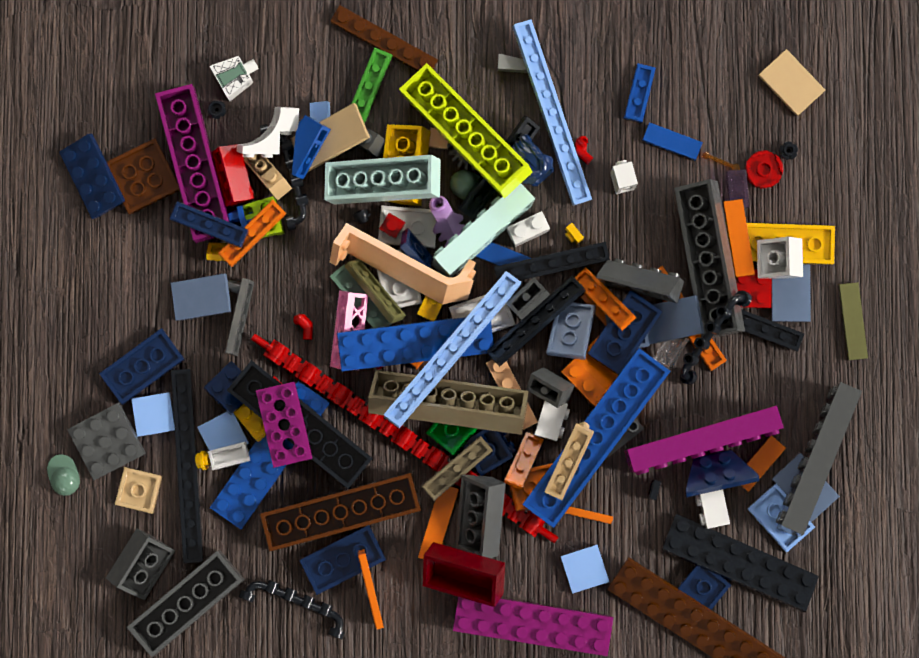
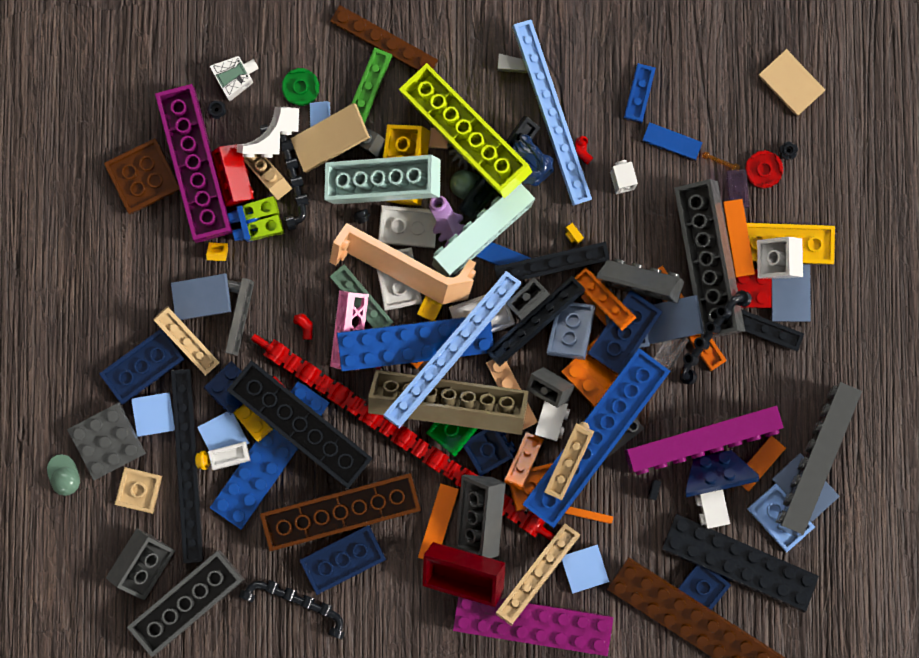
dark blue plate [59,134,125,219] -> none
dark blue tile [170,201,249,248] -> none
orange tile [218,199,287,267] -> none
magenta brick [256,382,313,468] -> none
blue slope [292,115,331,179] -> none
olive tile [344,259,406,324] -> none
orange tile [357,549,384,629] -> none
red plate [379,213,405,239] -> none
dark blue plate [400,228,432,268] -> none
dark tan tile [422,436,493,501] -> none
white brick [507,211,550,247] -> none
olive tile [838,282,868,361] -> none
none -> tan piece [153,306,220,376]
none -> green tile [282,68,320,106]
none -> tan plate [496,524,580,626]

